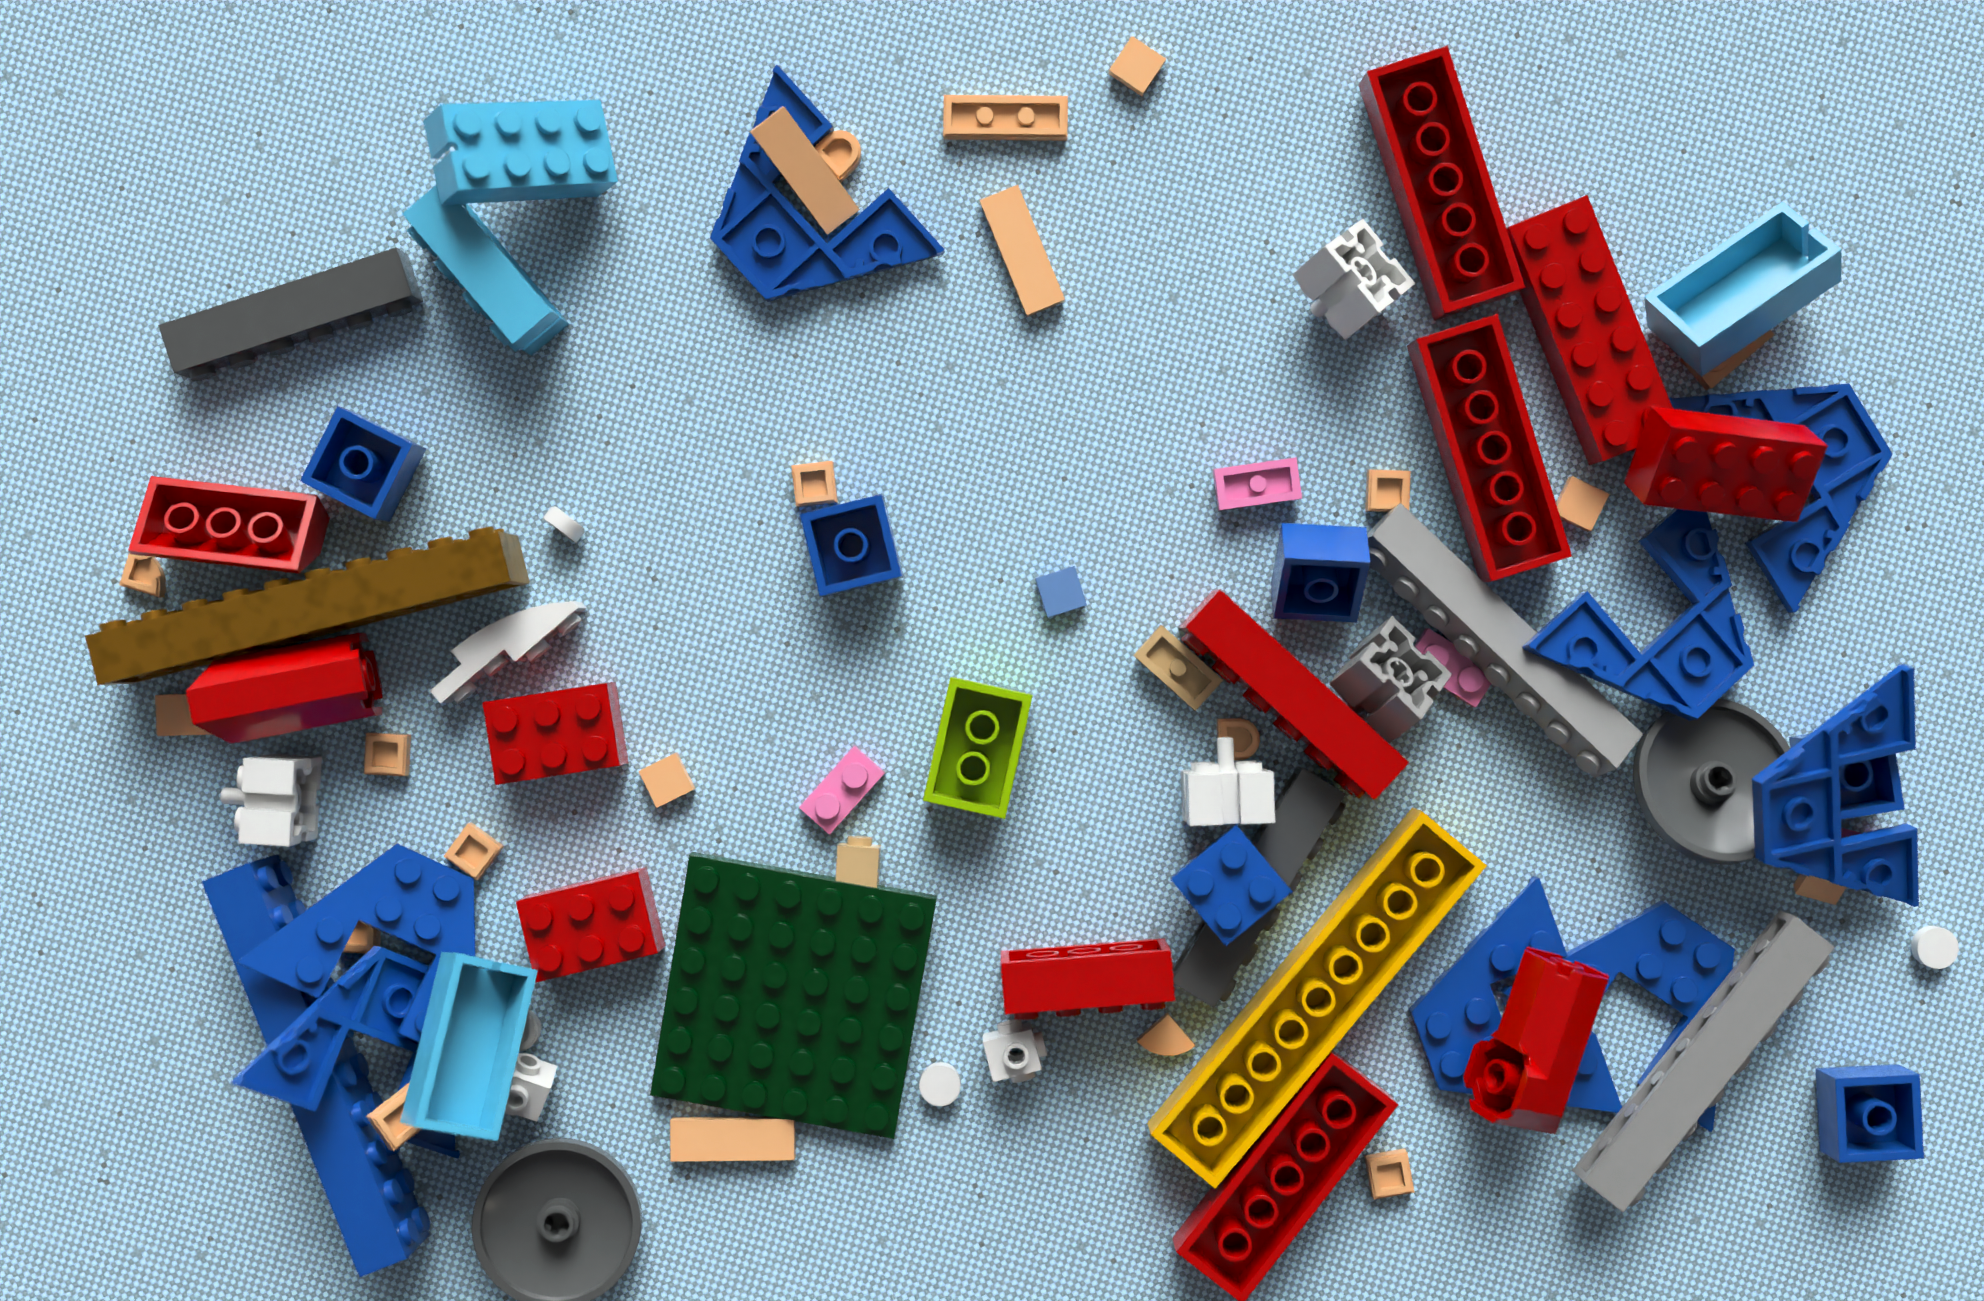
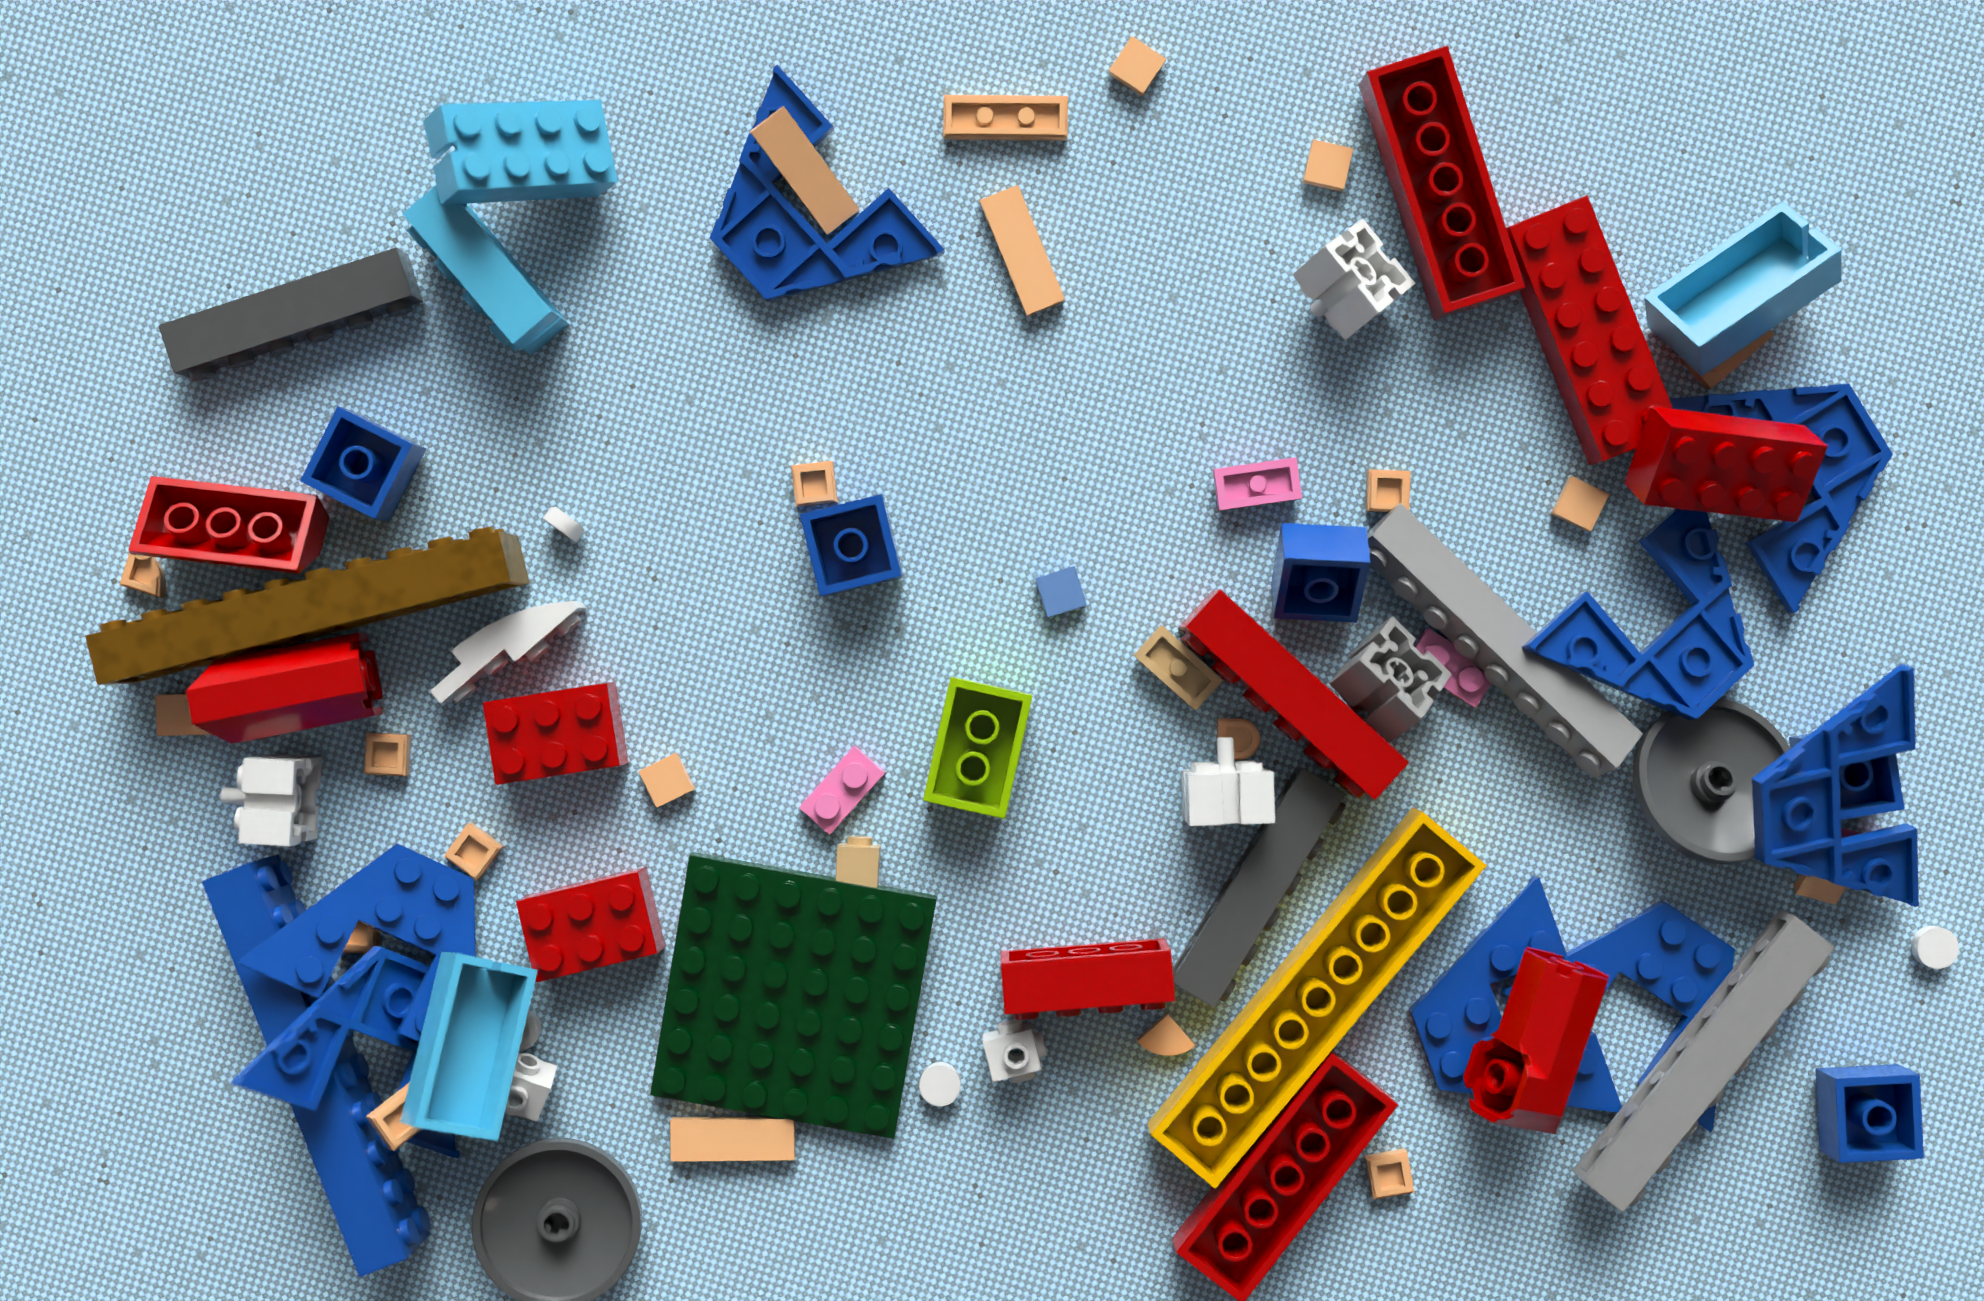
light nougat tile [814,130,862,183] -> none
blue brick [1170,824,1292,946] -> none
red brick [1407,314,1572,582] -> none
none -> light nougat tile [1302,139,1354,192]

